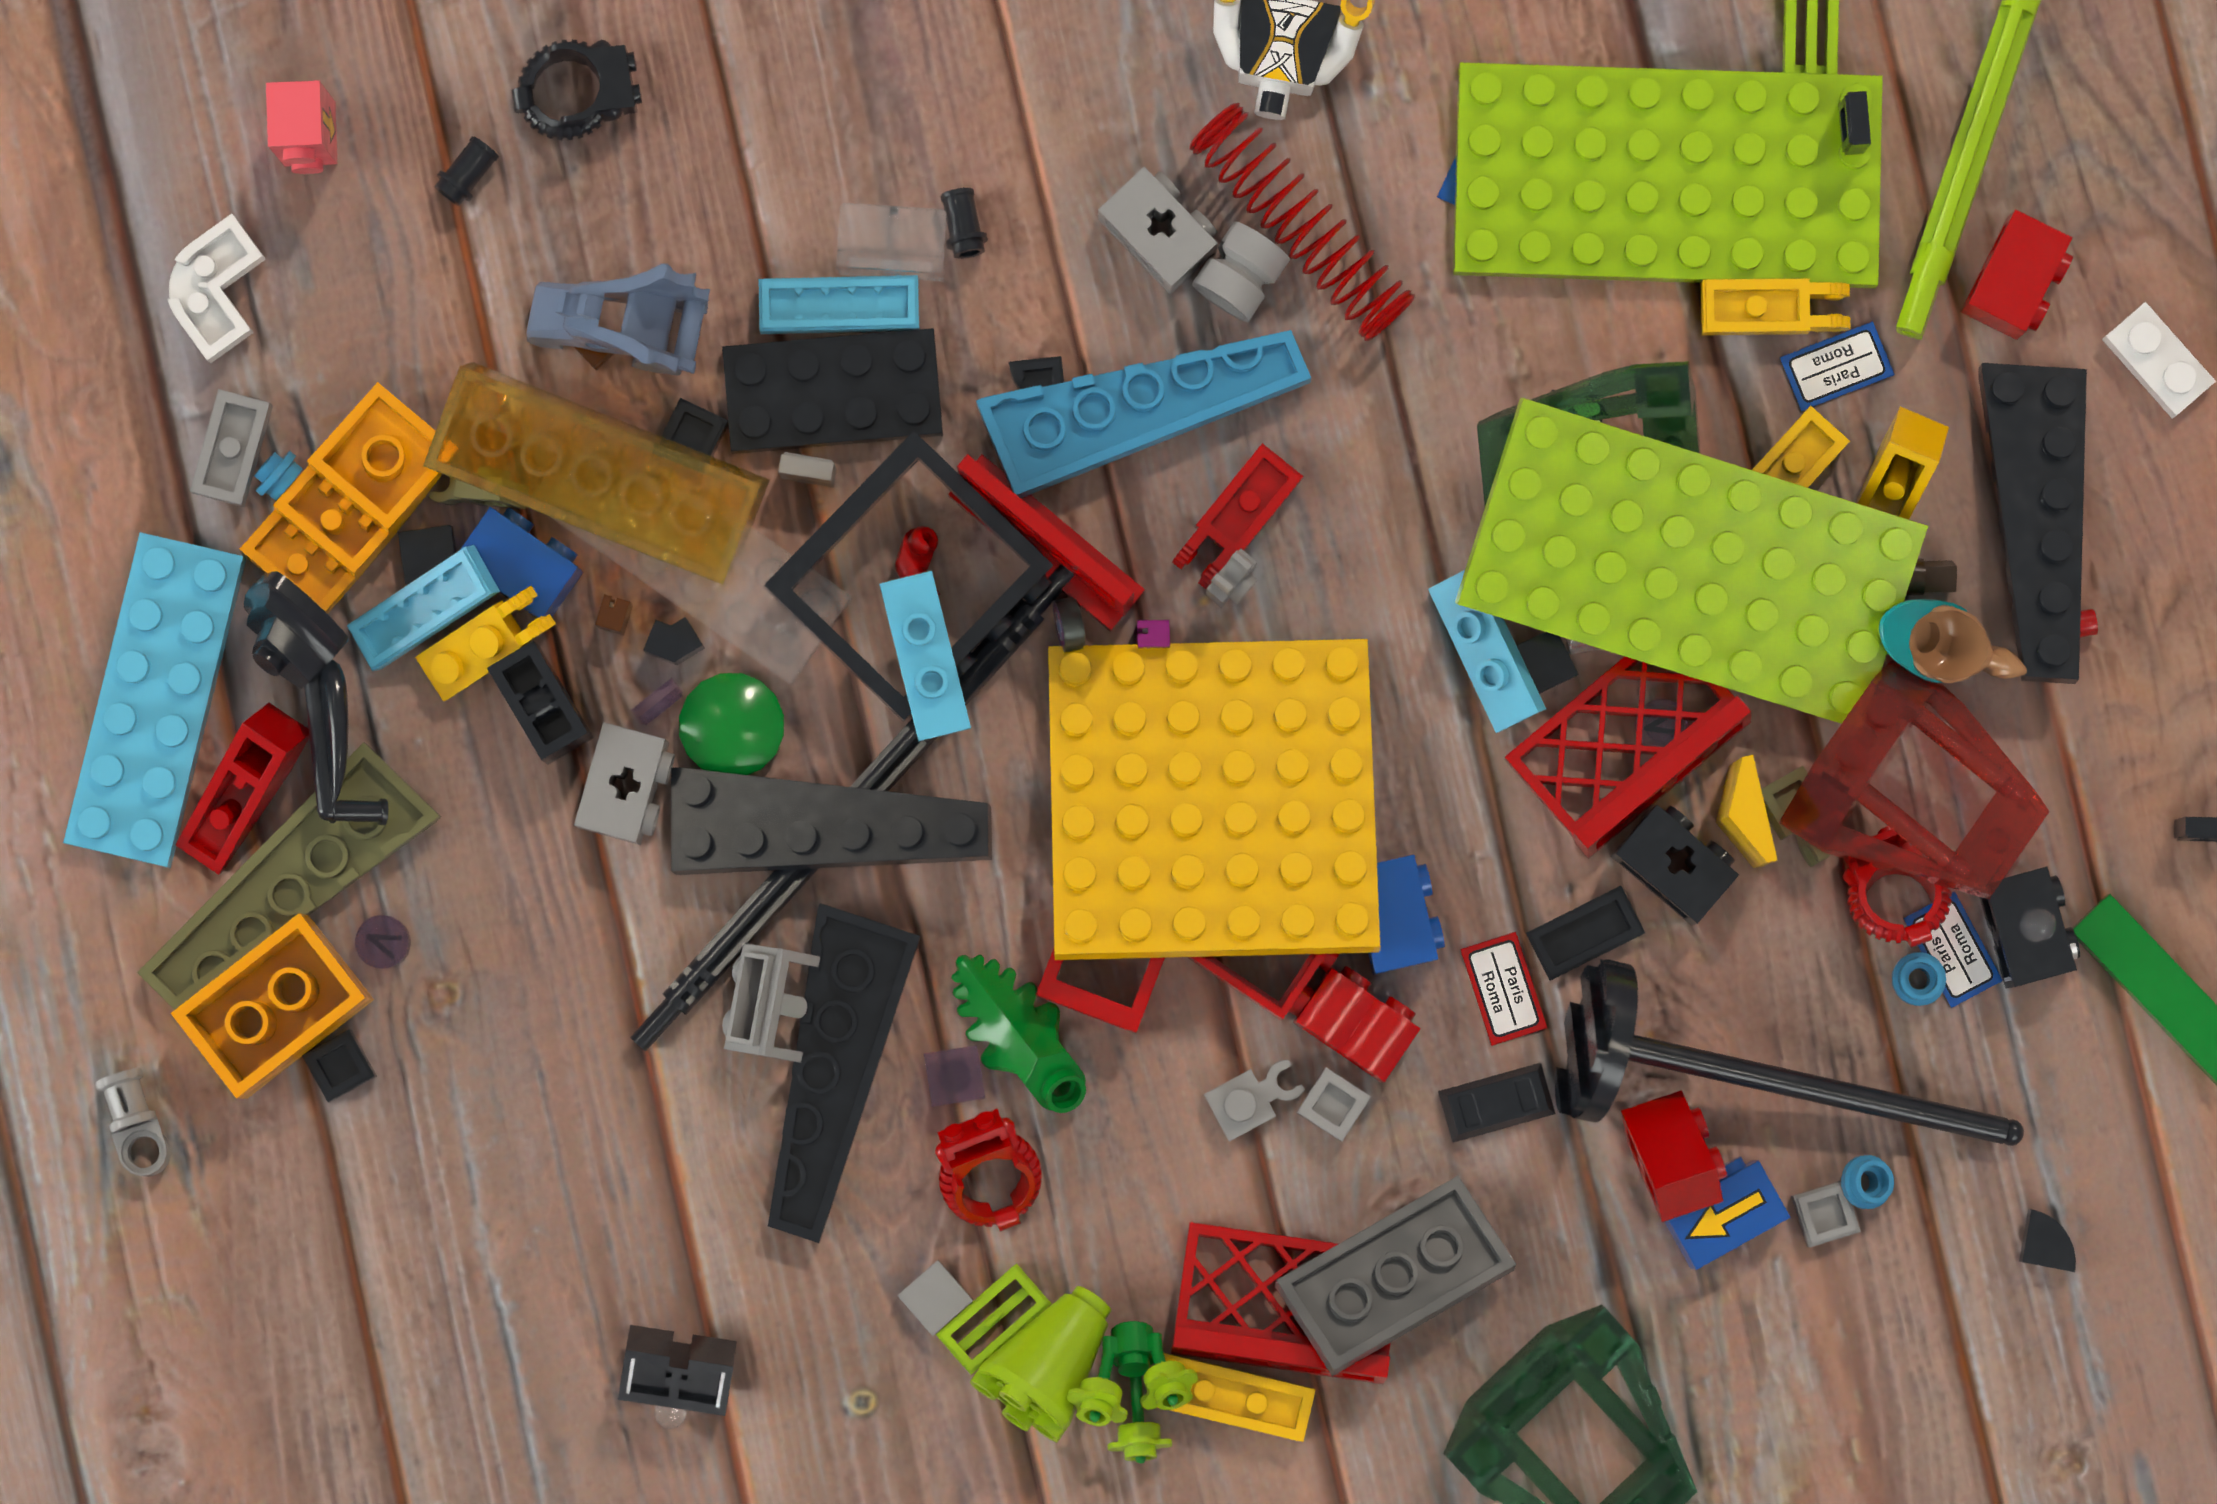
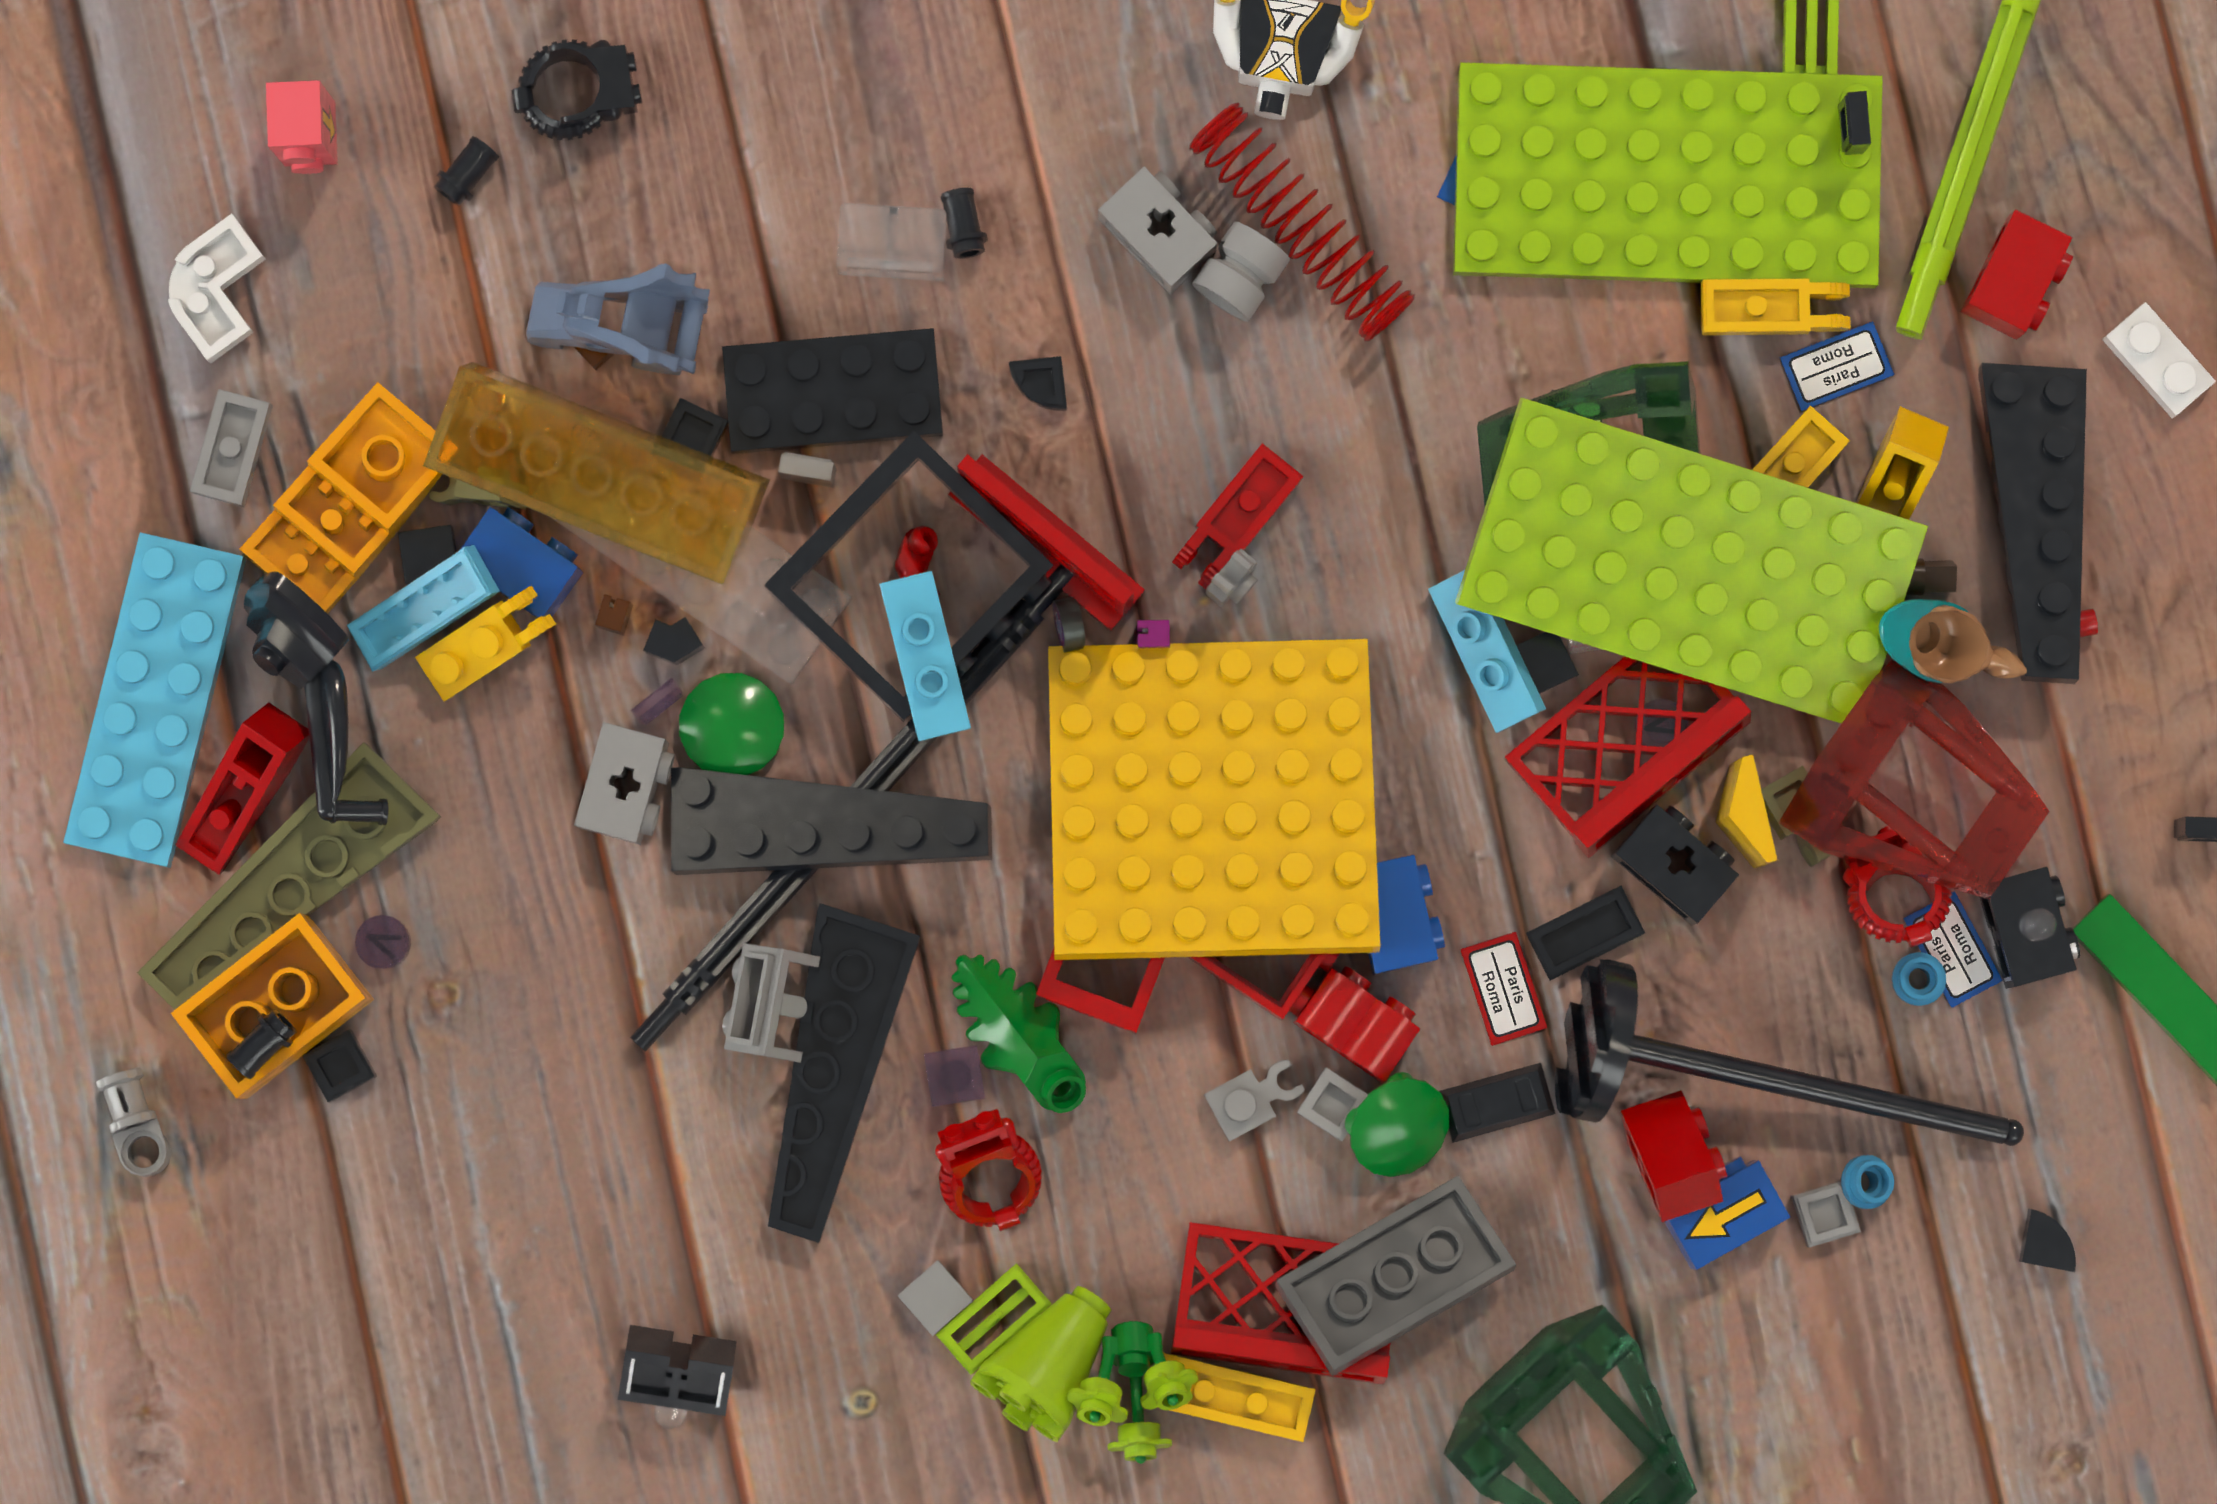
dark azure plate [254,451,303,501] -> none
black brick [487,641,594,765] -> none
medium azure plate [759,275,920,334] -> none
dark azure wing [976,330,1311,498] -> none
none -> black pin [226,1009,297,1079]
none -> green dish [1345,1072,1449,1177]

